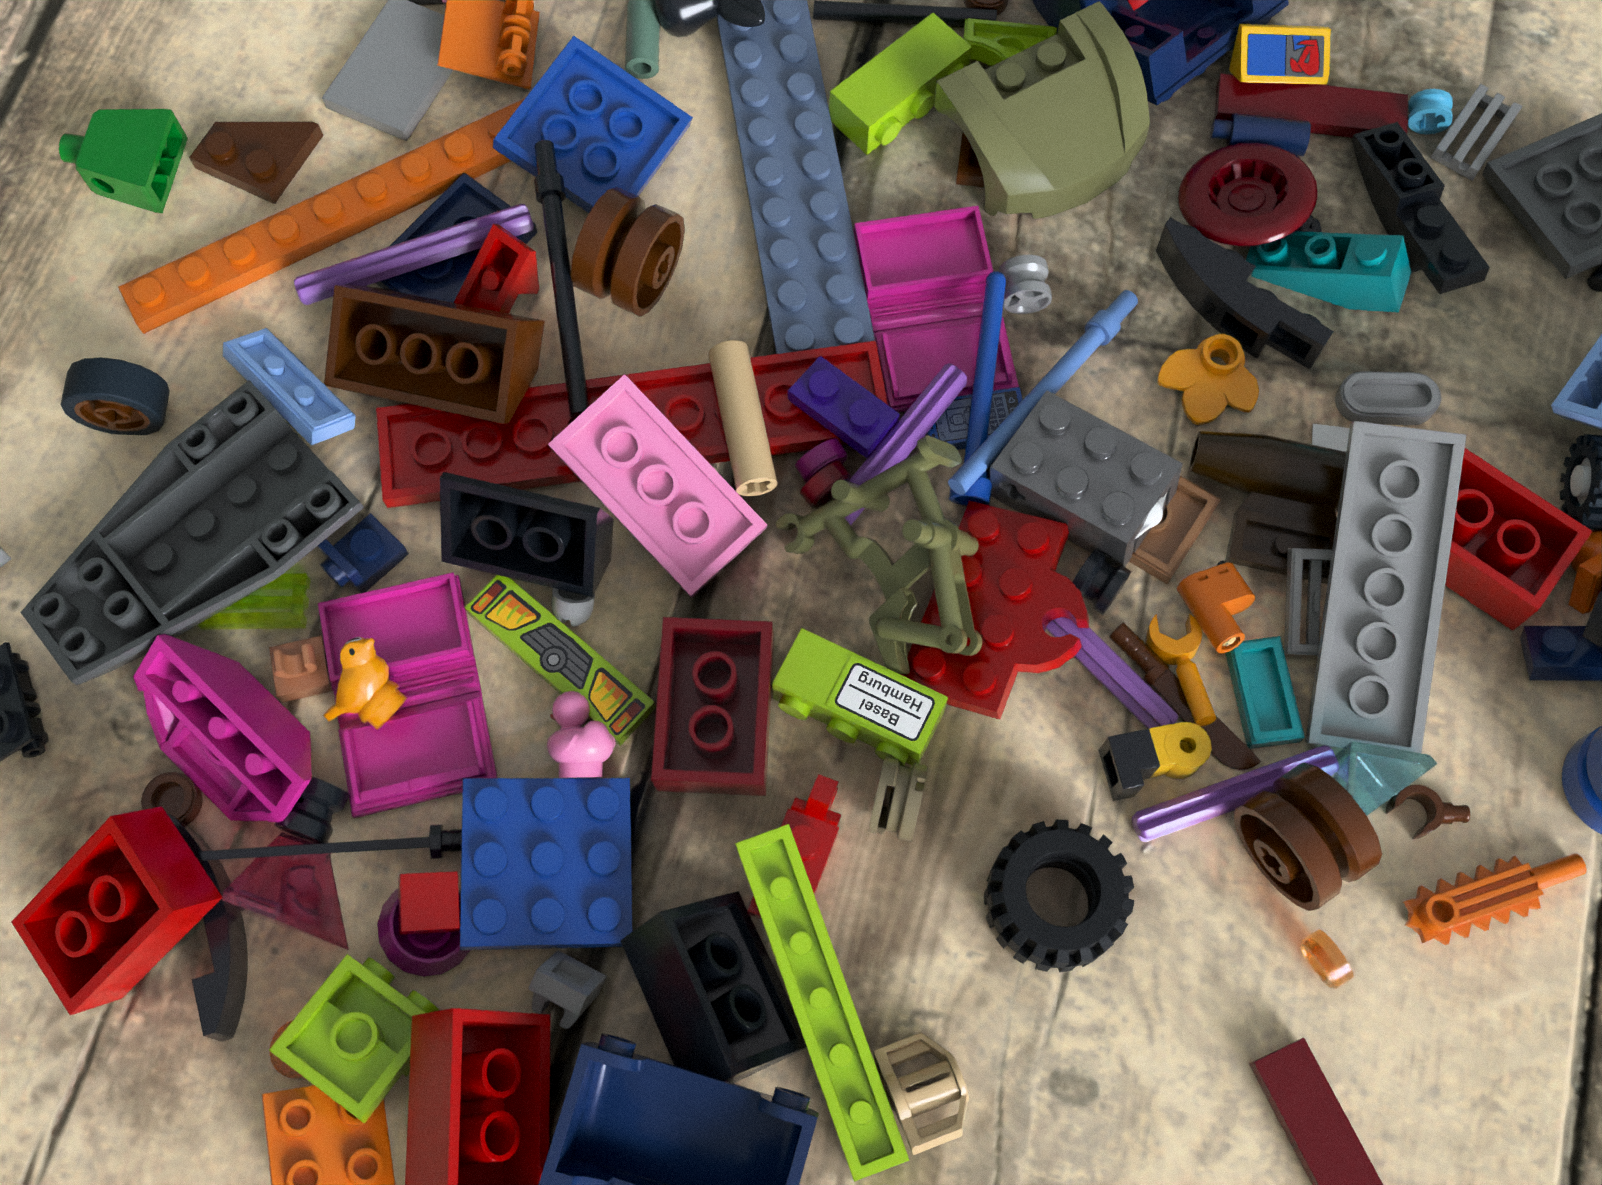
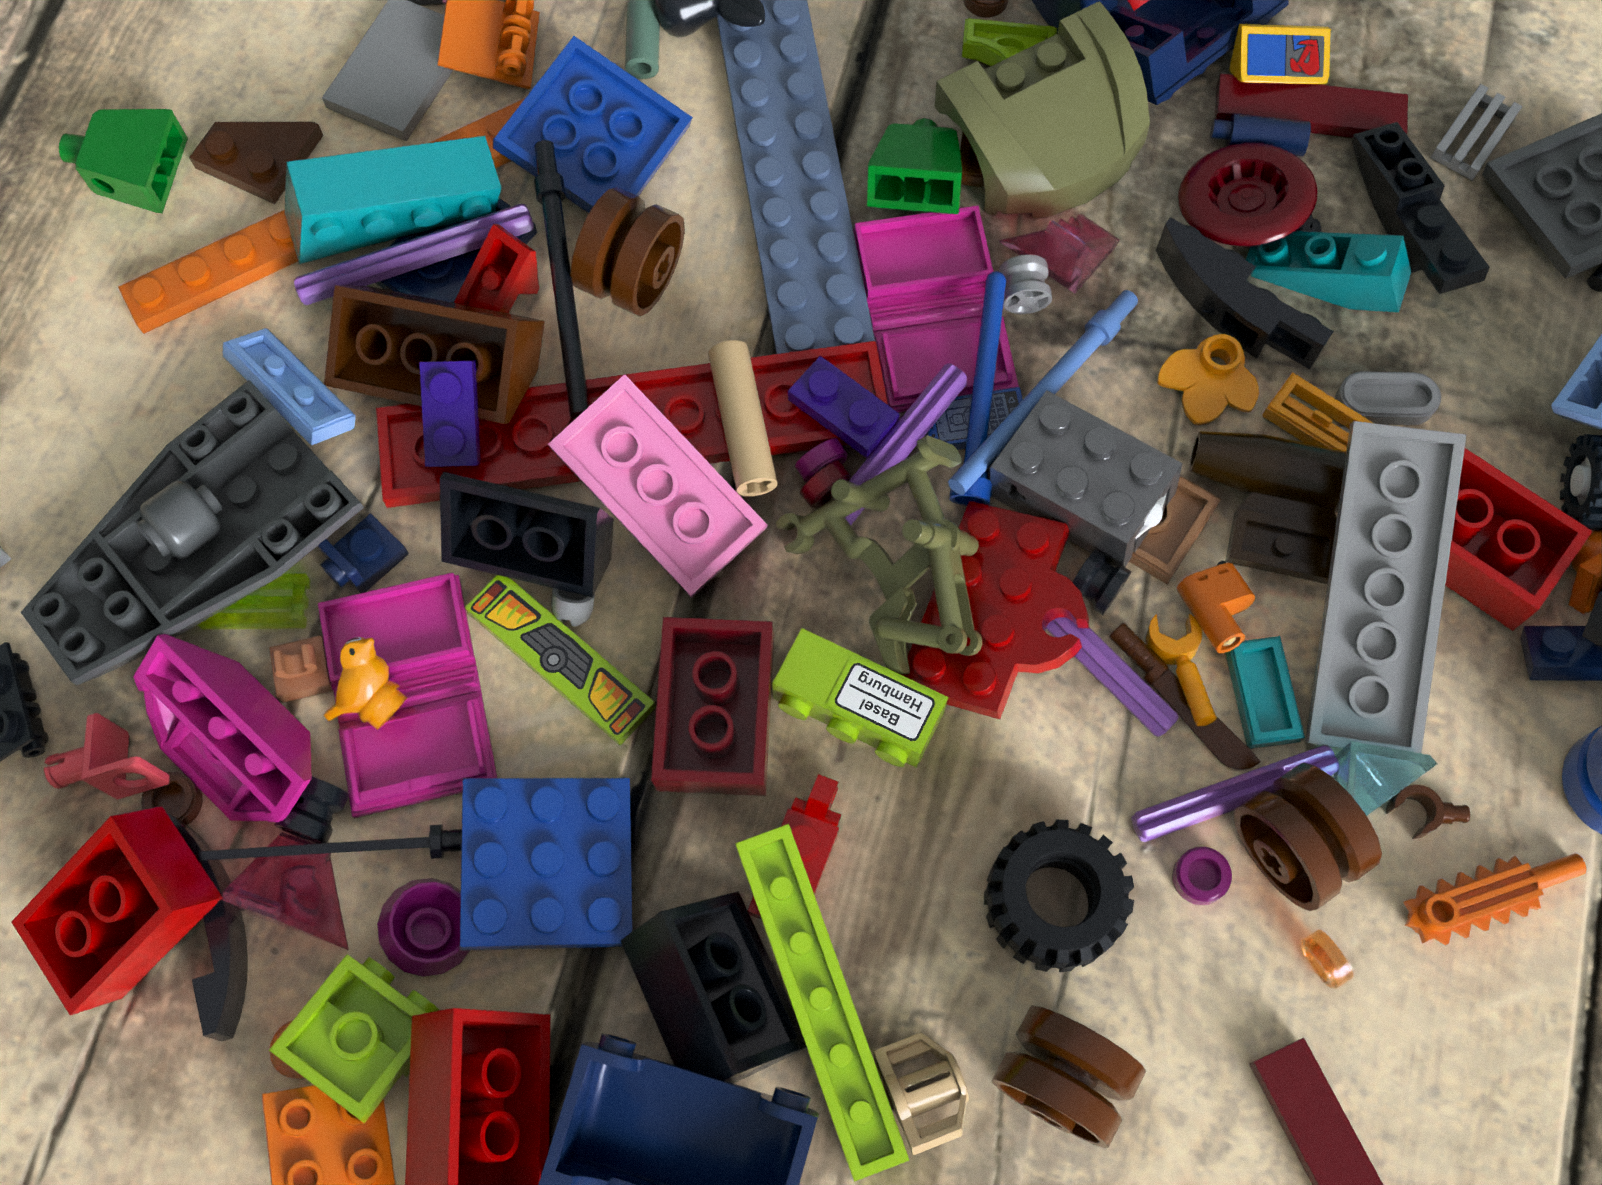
black wheel [60,357,170,435] -> none
red tile [398,871,460,935] -> none
light grey tile [528,950,607,1029] -> none
bright pink animal [547,691,616,778] -> none
black bar [813,0,997,27] -> none
lime brick [829,13,972,155] -> none
dark tan wheel [868,756,928,842] -> none
leg [1098,722,1212,801] -> none
light grey tile [1284,548,1332,655] -> none
medium azure bush [1408,89,1453,135] -> none
none -> coral bracket [44,713,170,800]
none -> dark grey head [136,480,223,559]
none -> teal wedge [285,136,502,264]
none -> dark purple plate [419,360,481,467]
none -> green torso [867,118,962,215]
none -> reddish brown wheel [991,1005,1146,1148]
none -> clear pink slope [999,214,1120,294]
none -> magenta tile [1172,847,1232,905]
none -> light orange tile [1262,372,1373,452]

